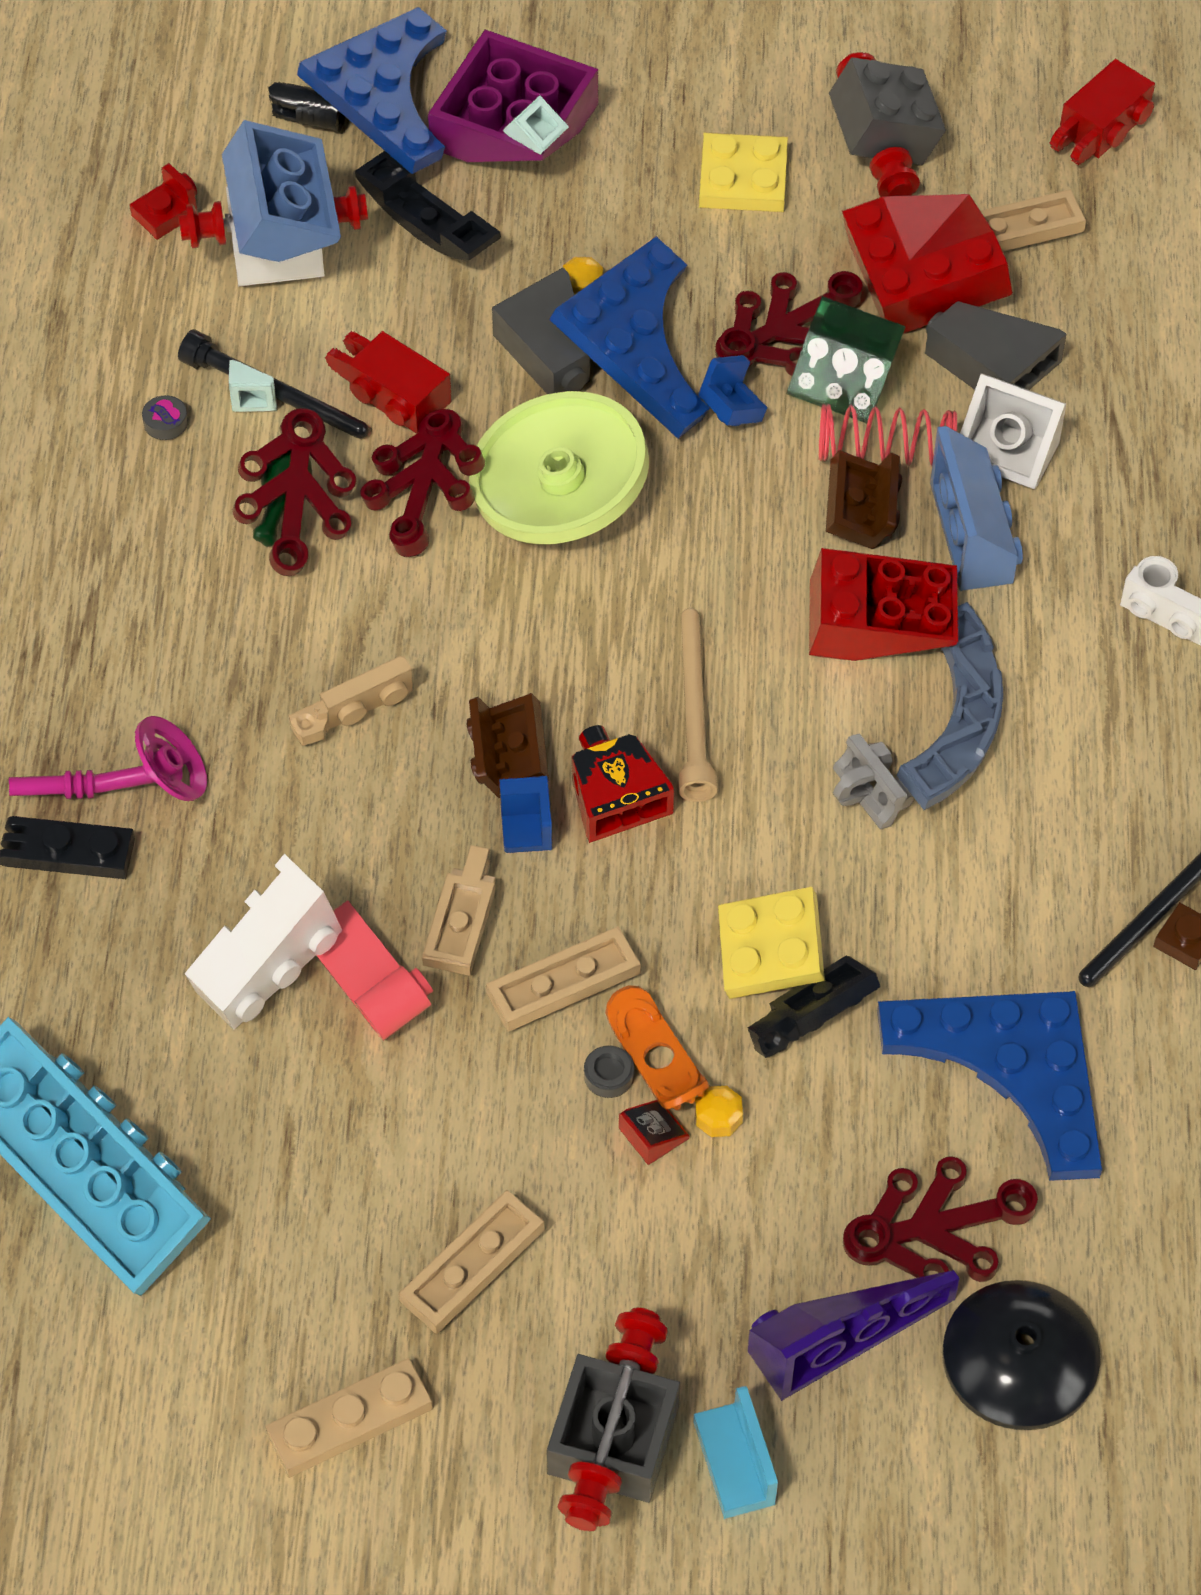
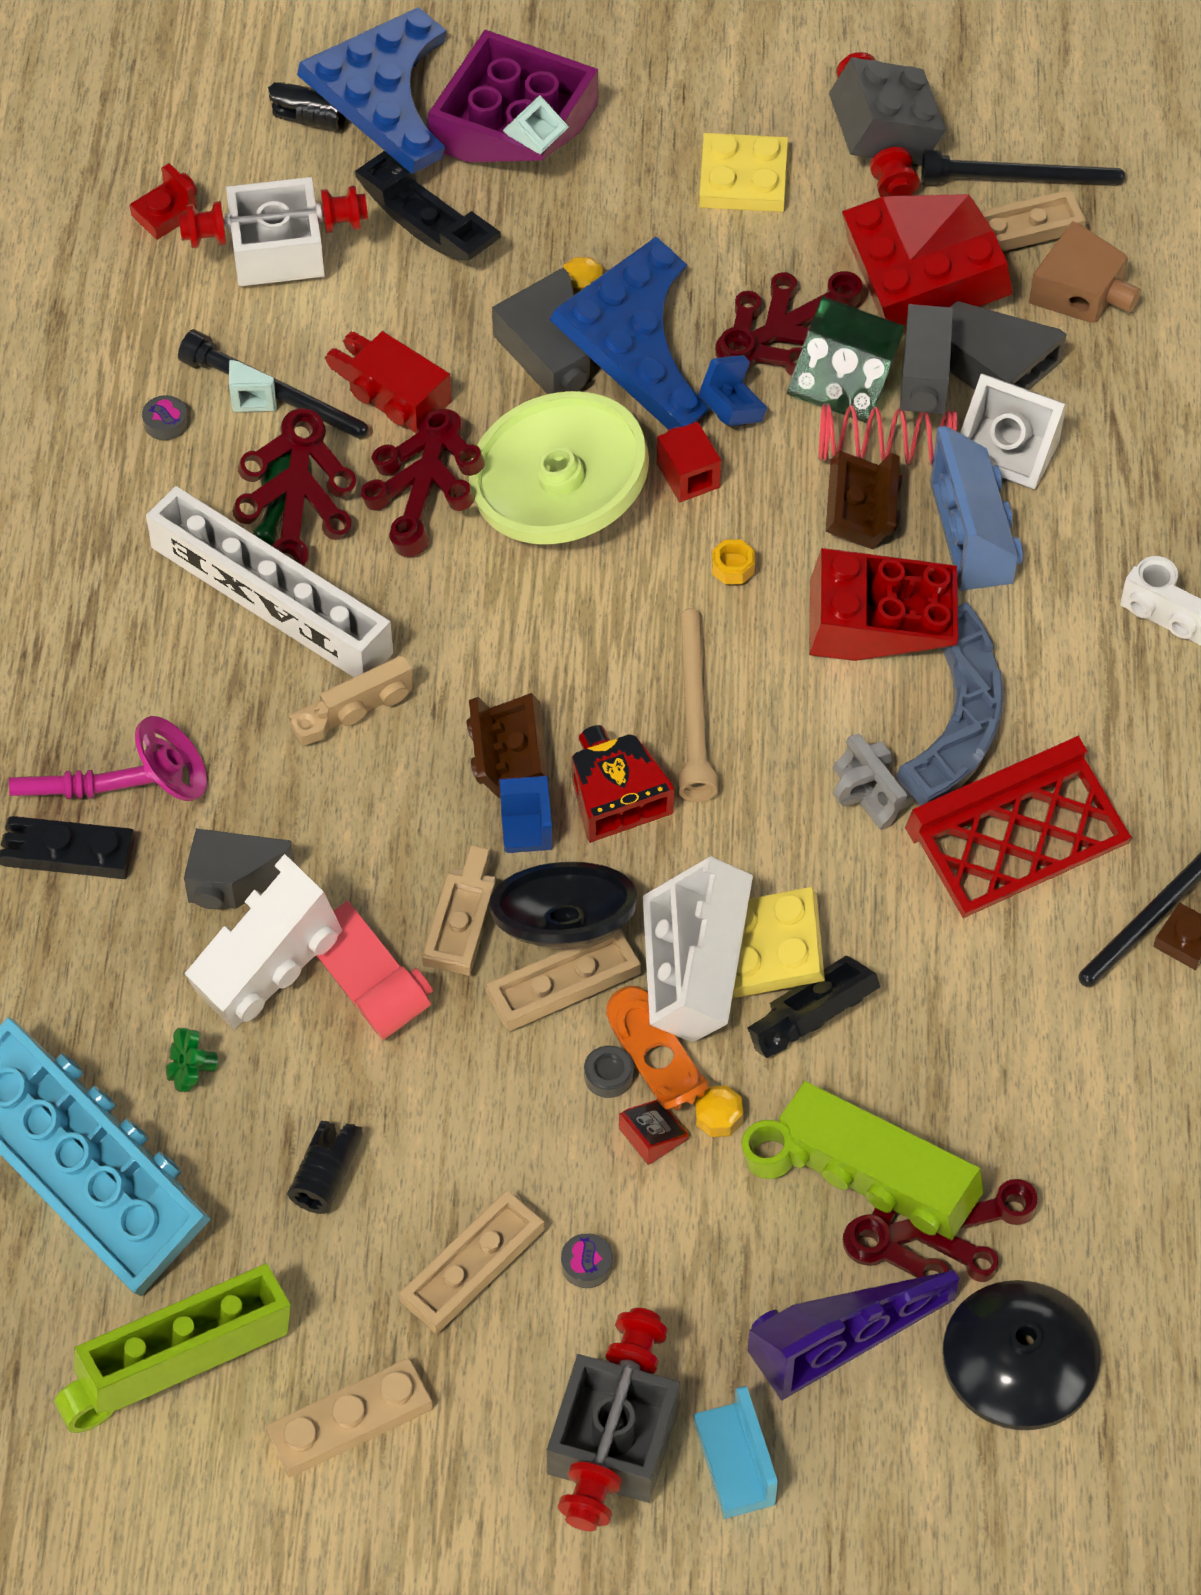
medium blue slope [222,120,341,262] -> none
blue plate [877,991,1102,1181] -> none
red hinge [1049,58,1155,165] -> none
none -> lime hinge [54,1263,291,1433]
none -> white brick [146,486,393,677]
none -> green plant [166,1028,218,1092]
none -> dark grey slope [184,828,294,909]
none -> black hinge [287,1121,363,1214]
none -> black dish [490,862,637,949]
none -> dark grey tile [561,1233,613,1288]
none -> white wedge [643,856,753,1042]
none -> red brick [656,421,721,503]
none -> yellow tile [712,539,755,584]
none -> lime hinge [741,1081,984,1240]
none -> dark grey slope [900,304,953,414]
none -> red fence [905,735,1132,918]
none -> black piece [921,150,1126,185]
none -> medium nougat torso [1029,221,1141,323]

